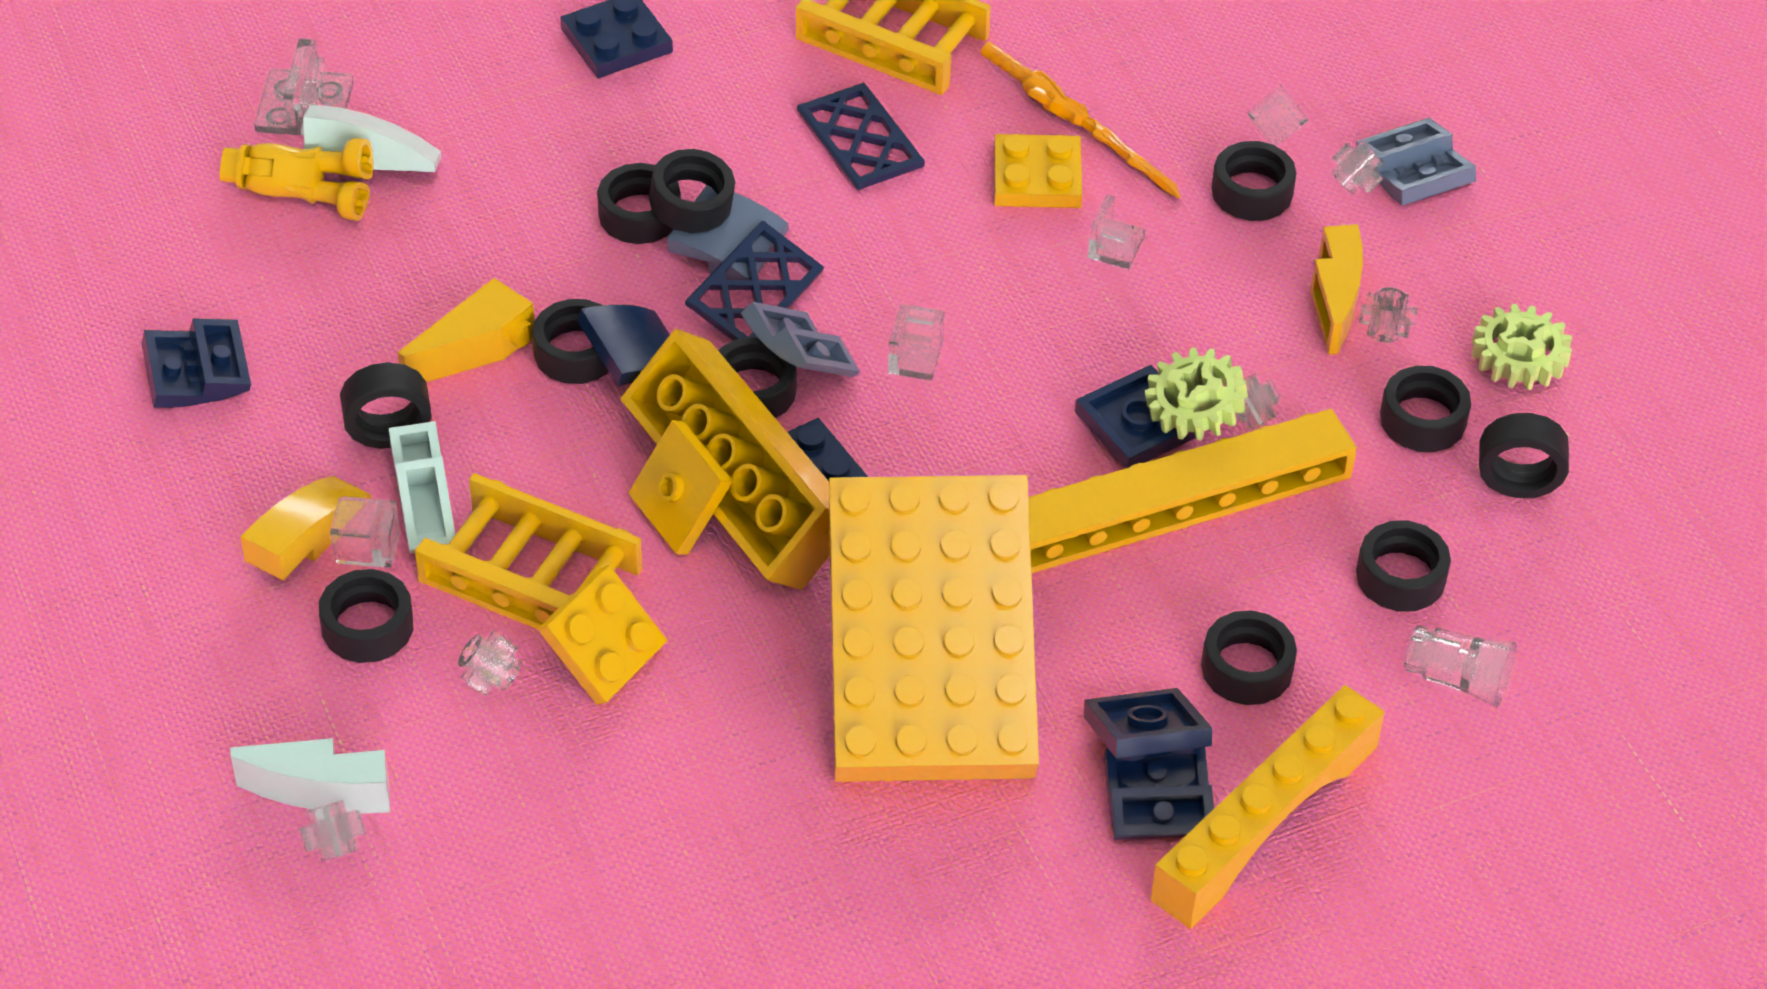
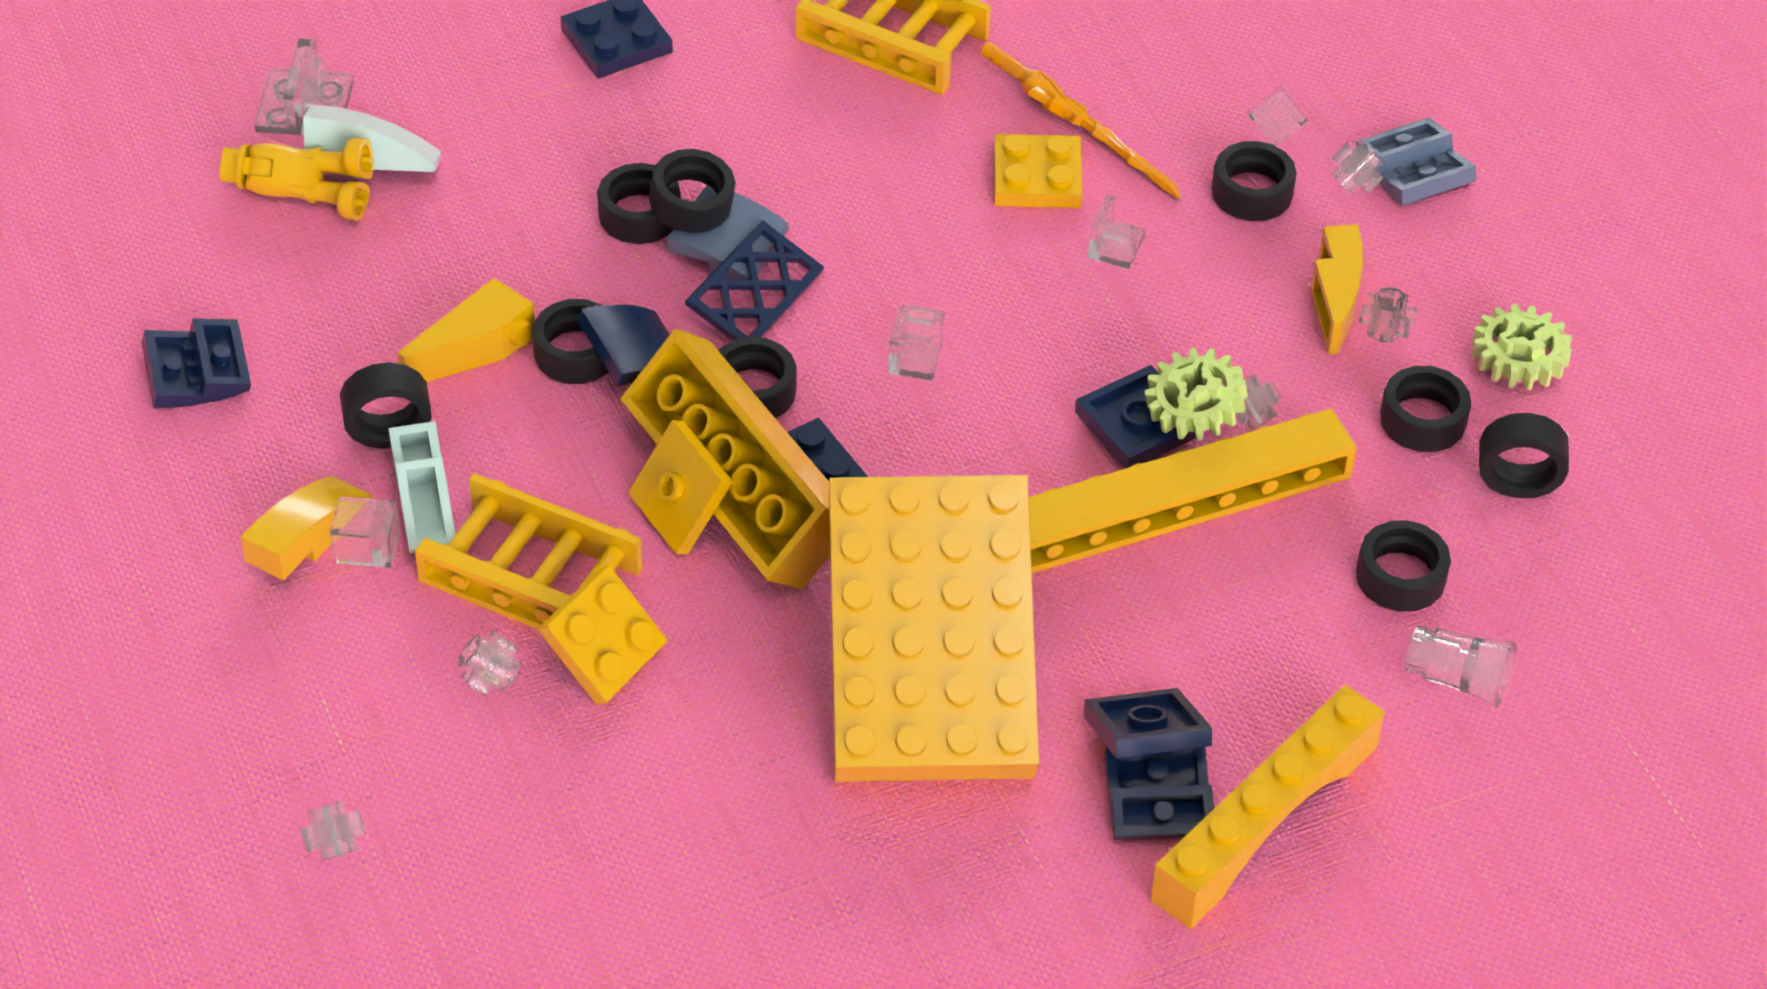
light aqua slope [230,738,390,814] -> none
black tyre [319,569,414,663] -> none
sand blue slope [741,302,860,377] -> none
dark blue window [797,82,925,190] -> none
black tyre [1201,610,1297,705] -> none

